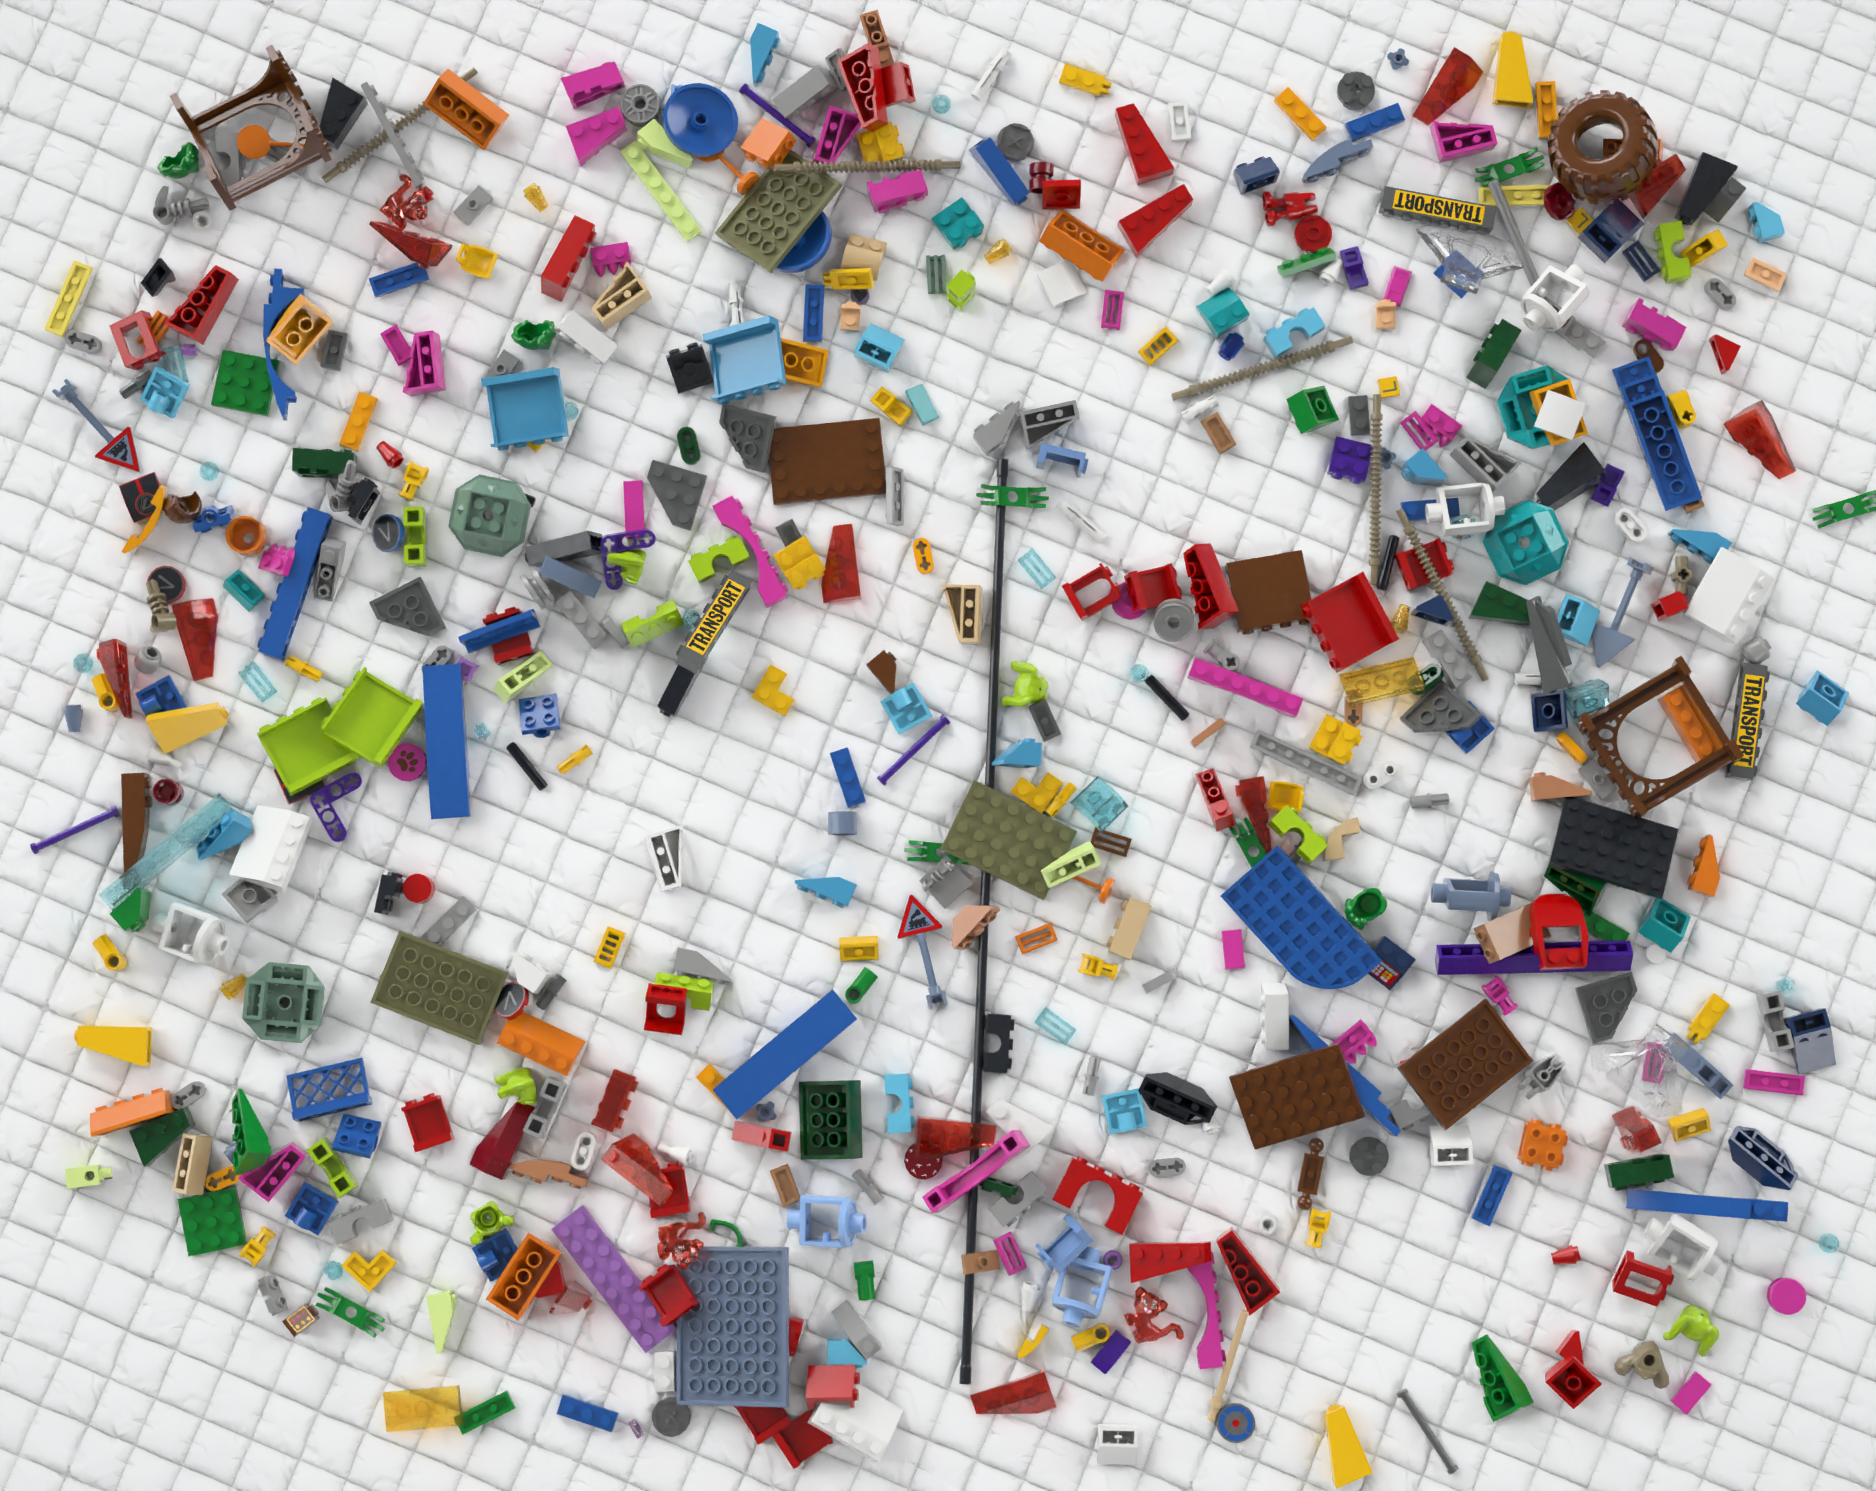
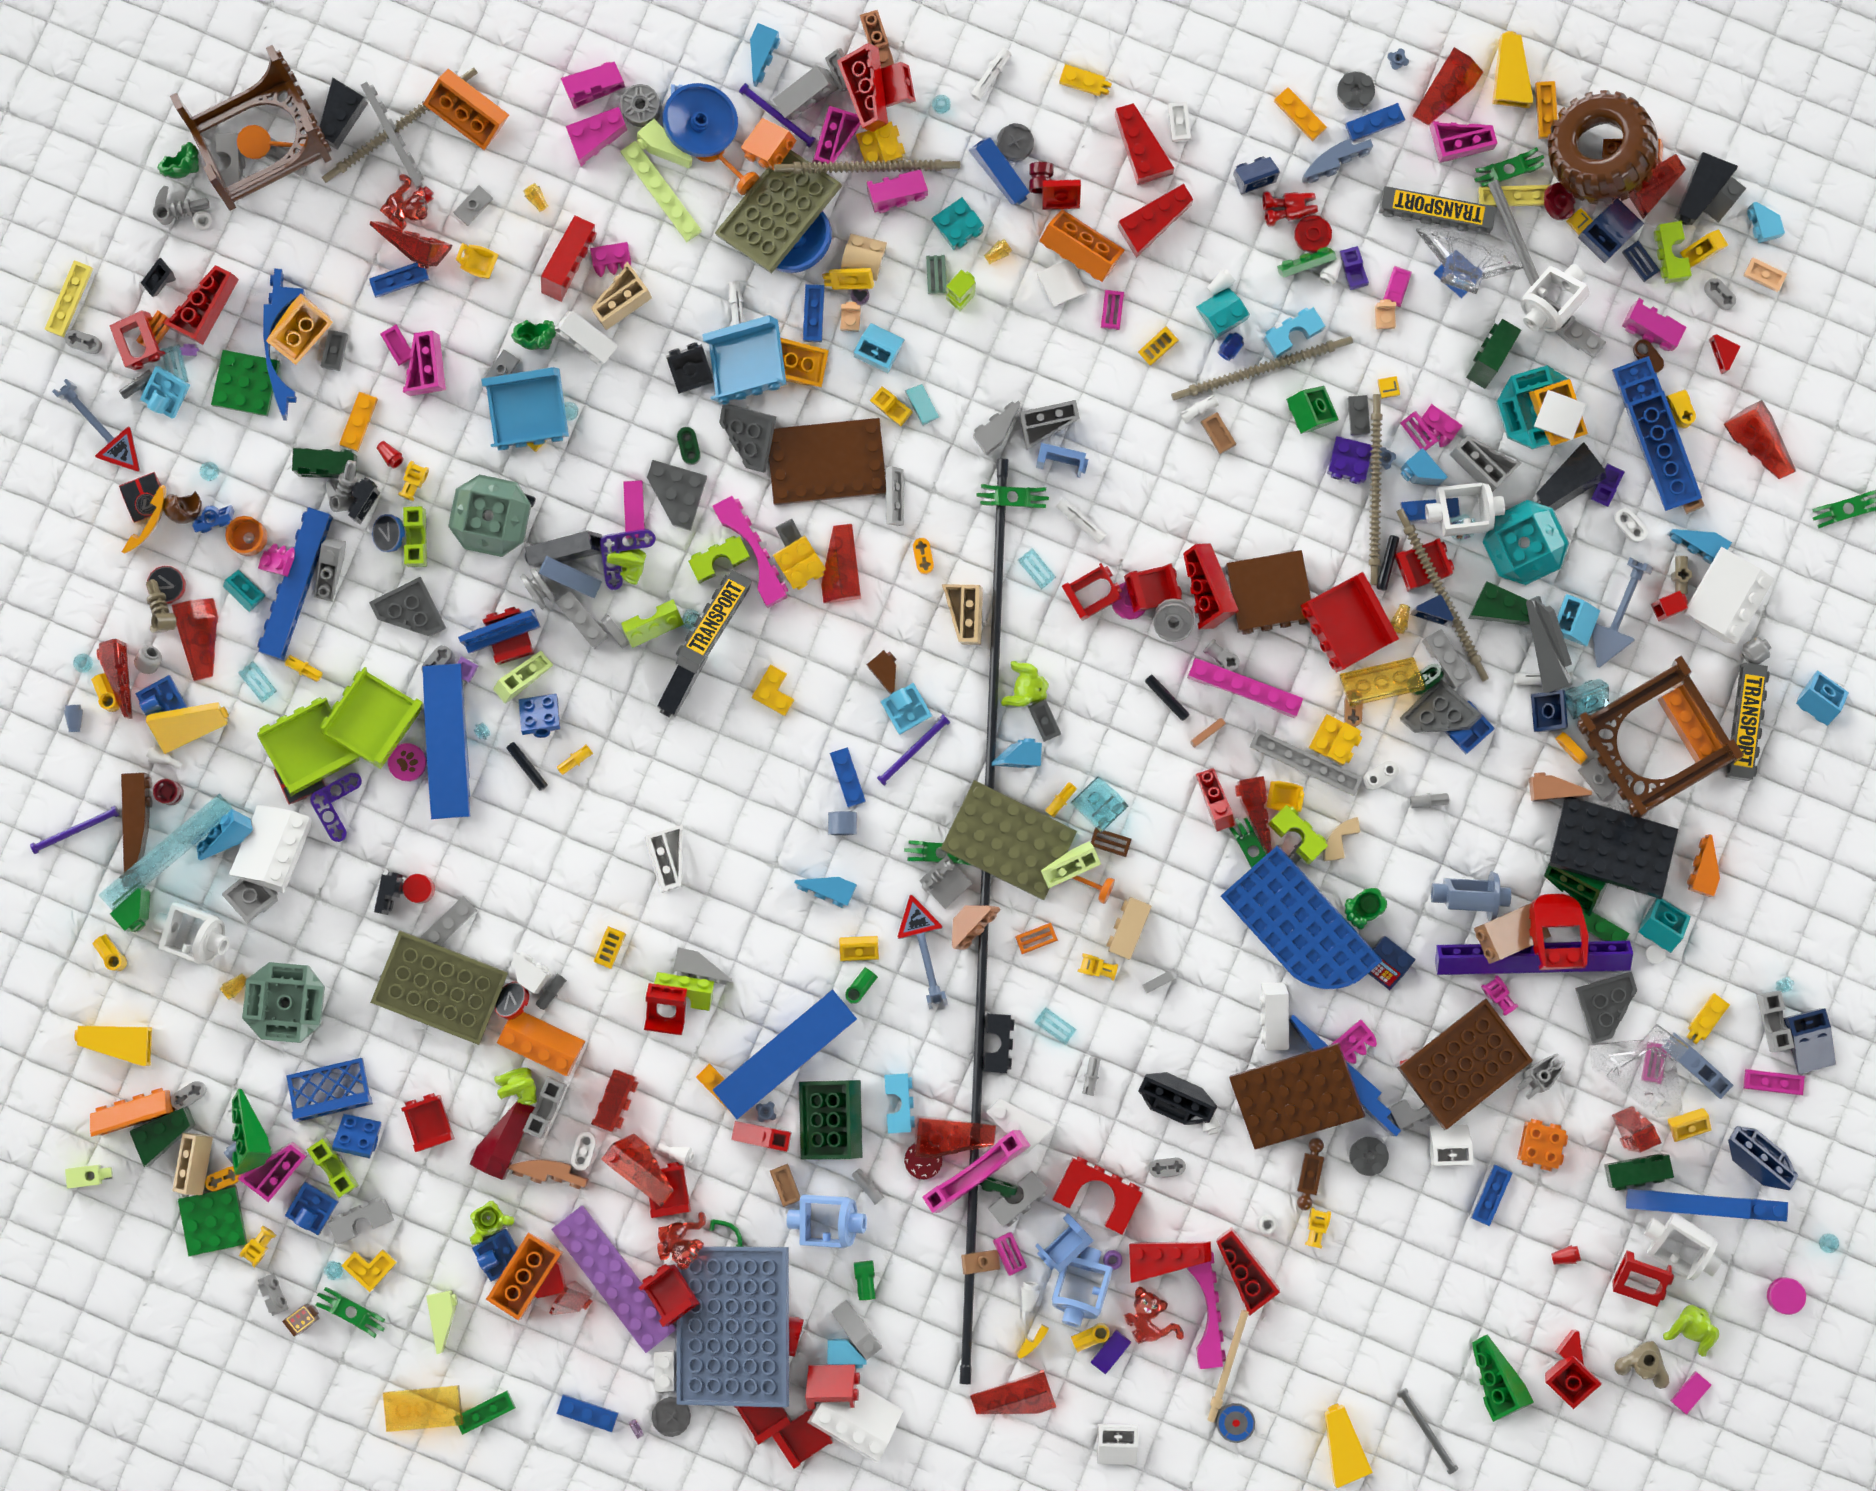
yellow plate [1010,772,1063,813] -> none
medium azure plate [1101,1088,1147,1134] -> none
clear light blue plate [1129,664,1149,683] -> none
dark pink tile [1221,929,1245,970] -> none

